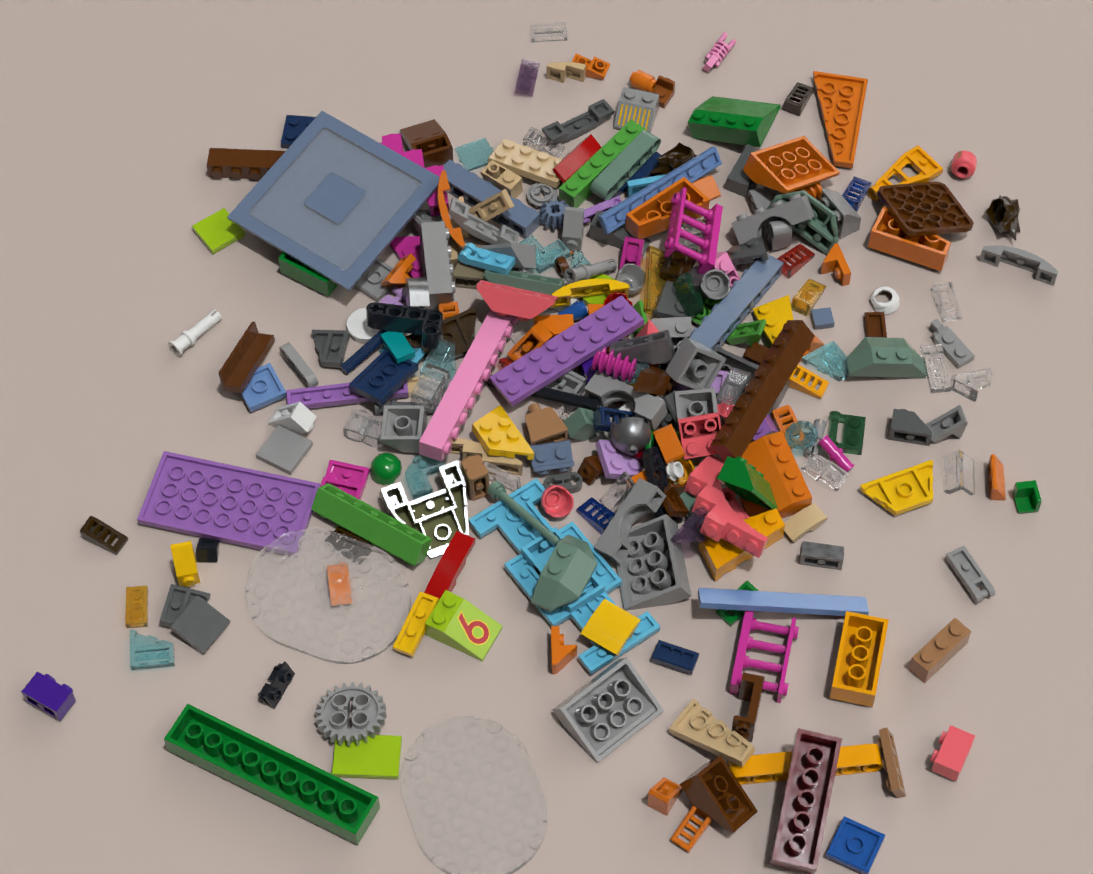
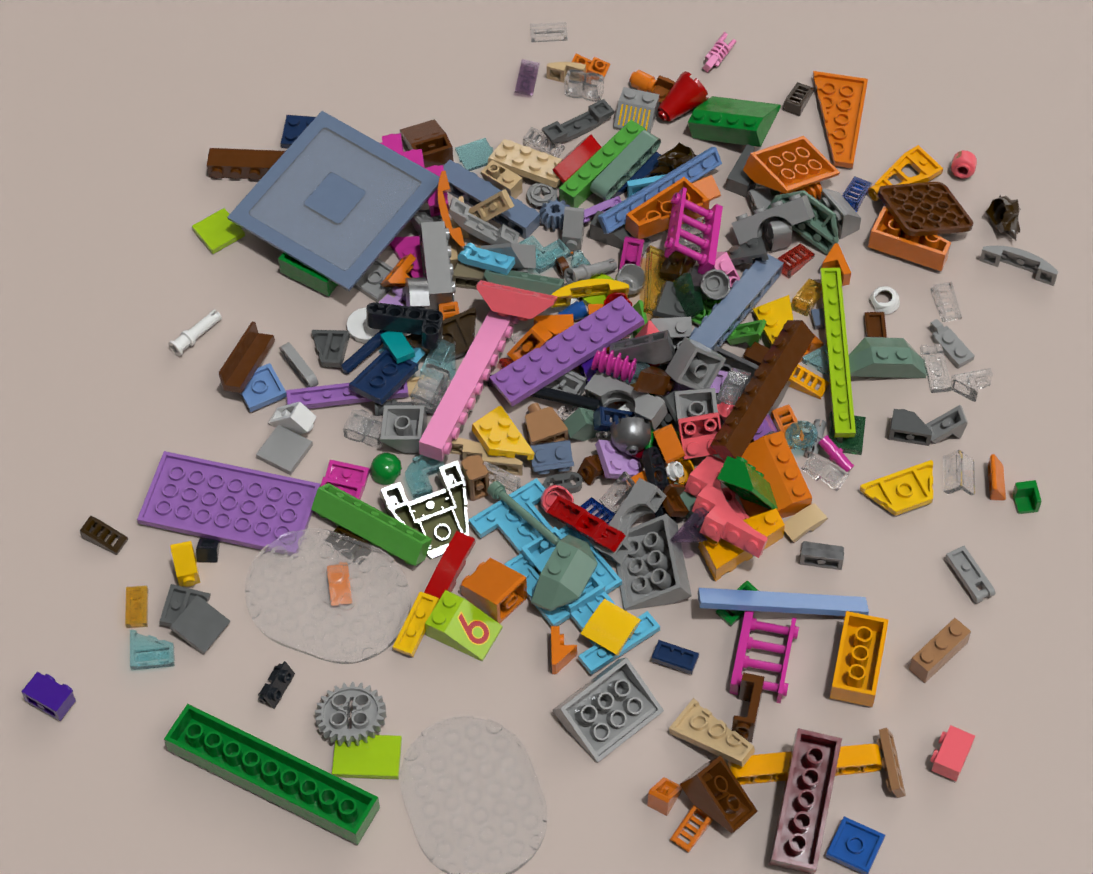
none -> orange slope [461,558,527,624]
none -> red slope [547,495,626,553]
none -> clear brick [565,69,604,102]
none -> red cone [658,71,709,122]
none -> lime plate [820,268,856,437]

